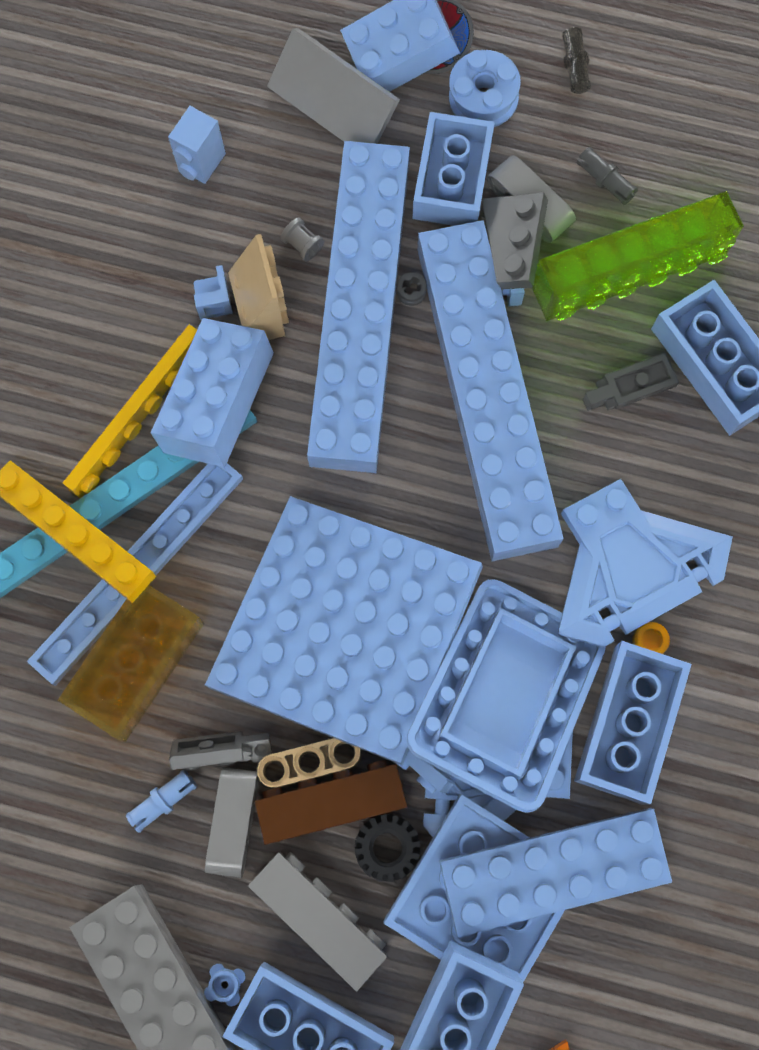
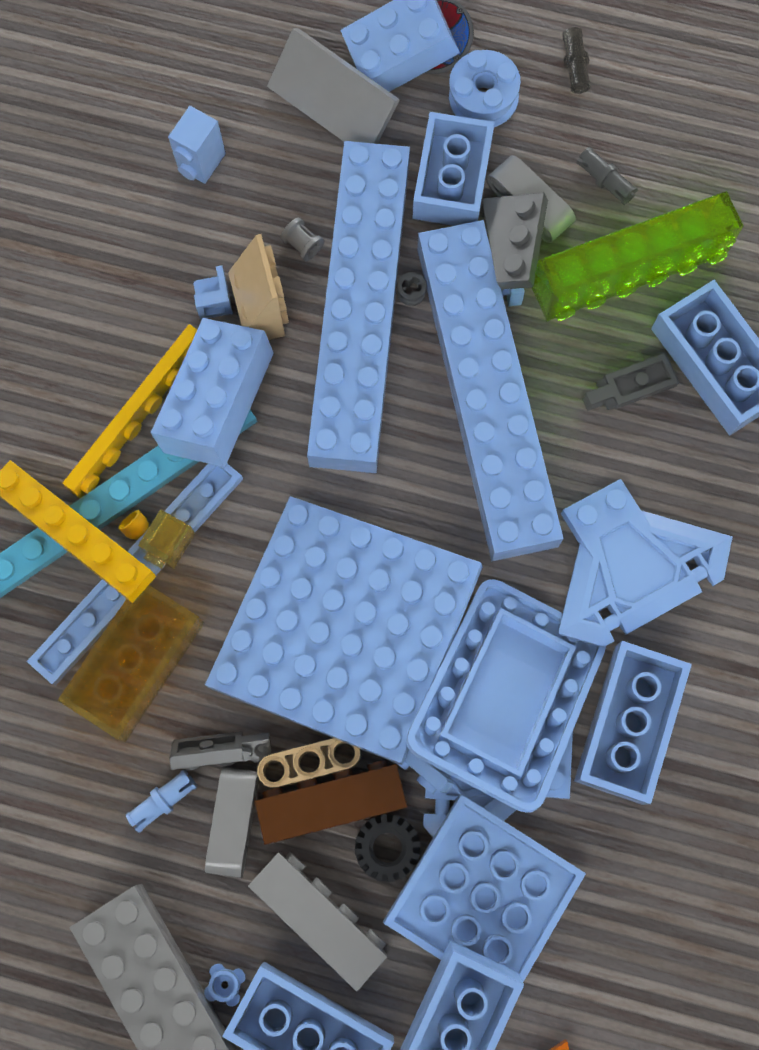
light blue plate [439,808,672,937] -> none
light orange tile [633,622,670,654] -> none
none -> yellow hinge [118,510,149,540]
none -> clear yellow brick [138,509,195,569]

